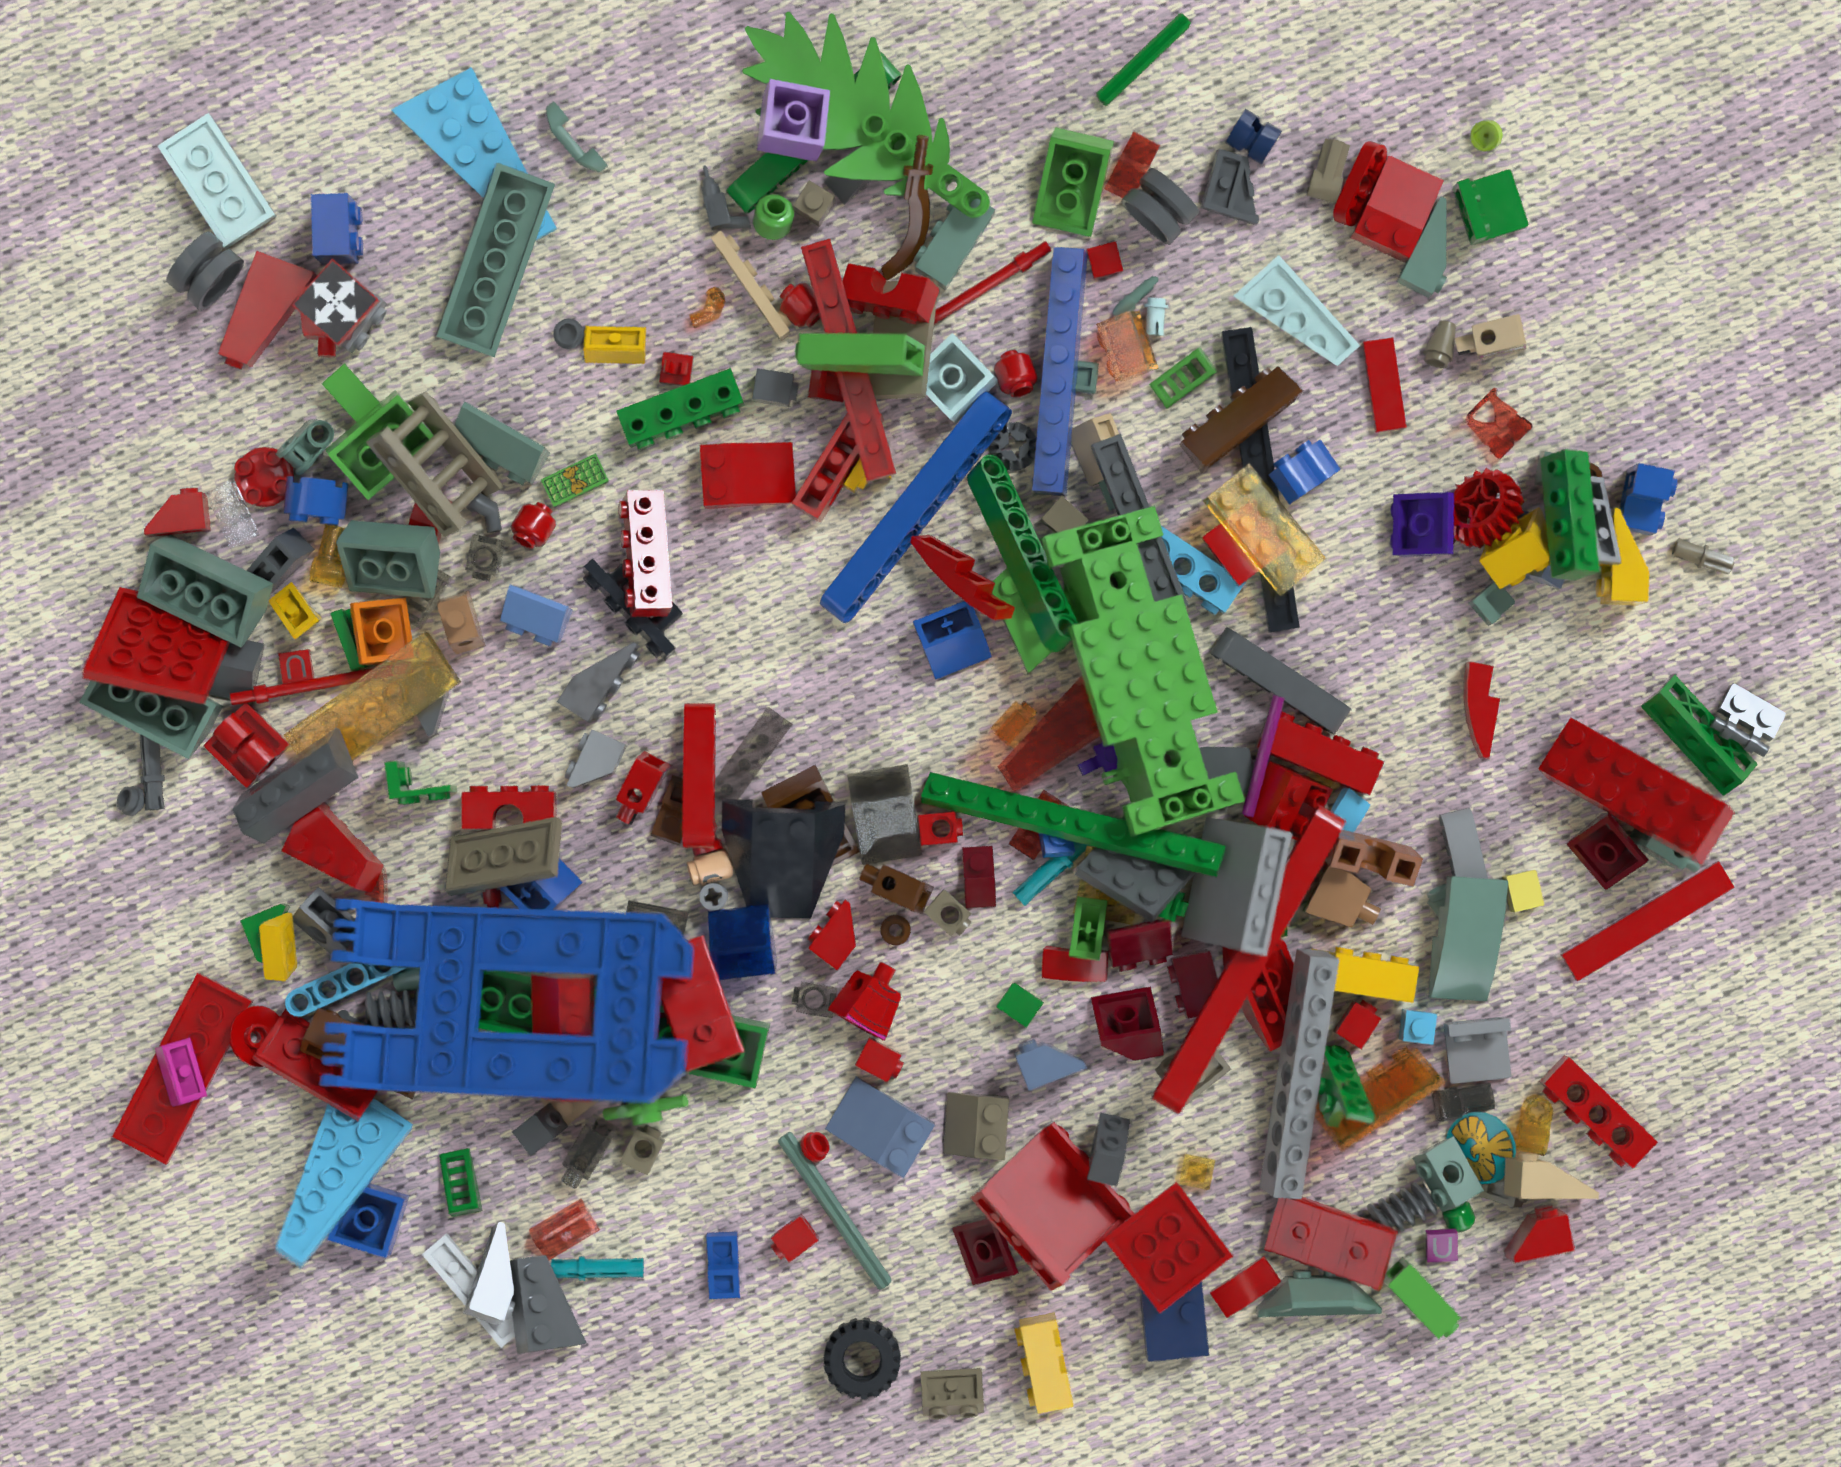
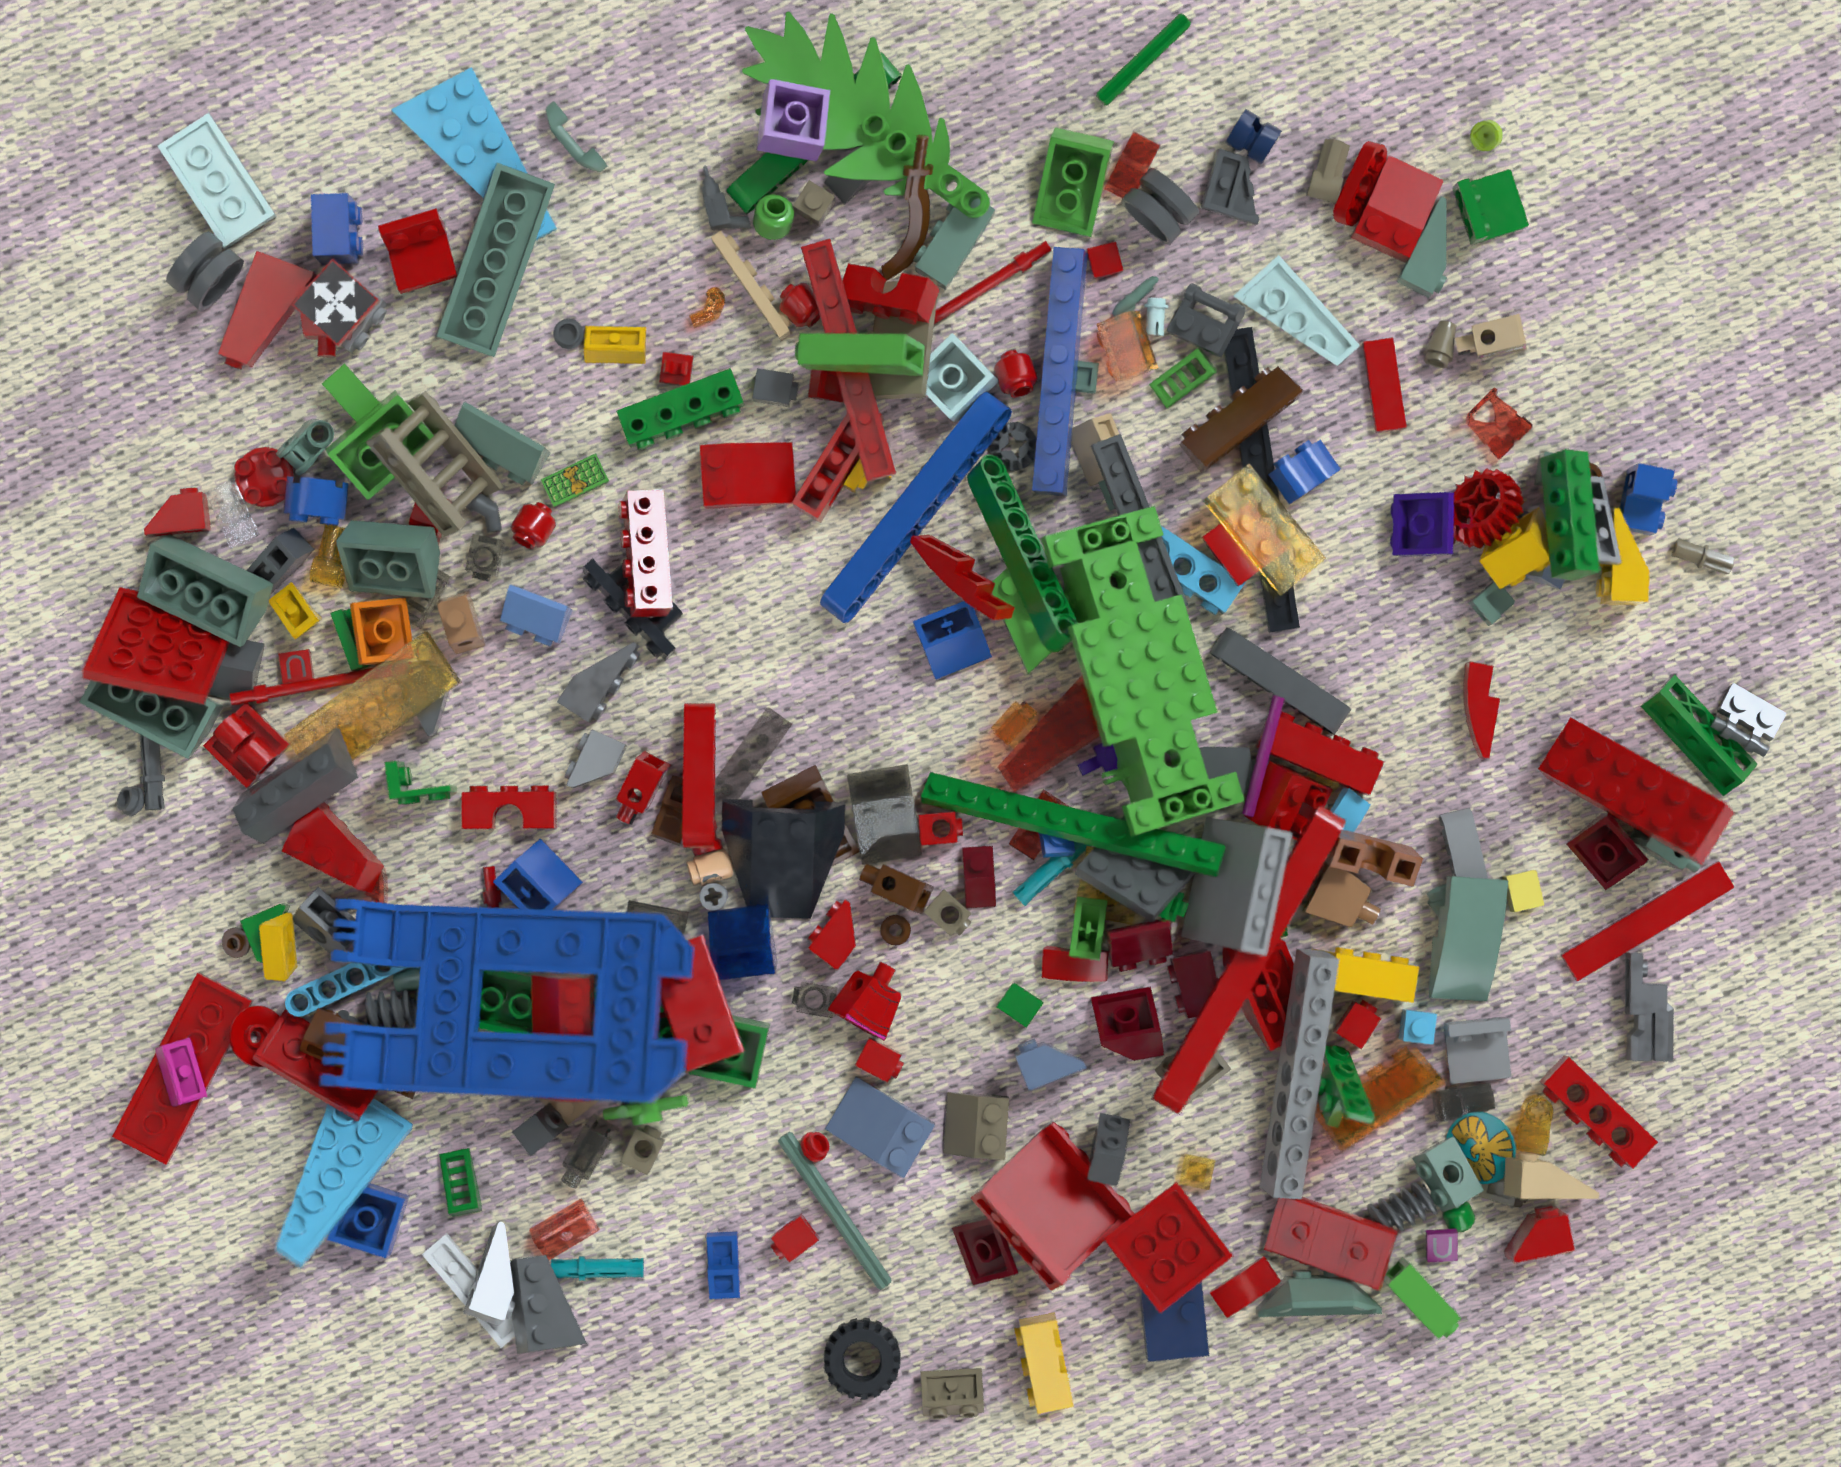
dark tan tile [445,817,562,896] -> none
dark tan brick [1040,495,1089,533] -> none
none -> reddish brown plate [222,927,251,958]
none -> red bracket [378,208,457,294]
none -> dark grey plate [1167,283,1245,358]
none -> flat silver plate [1625,952,1674,1062]

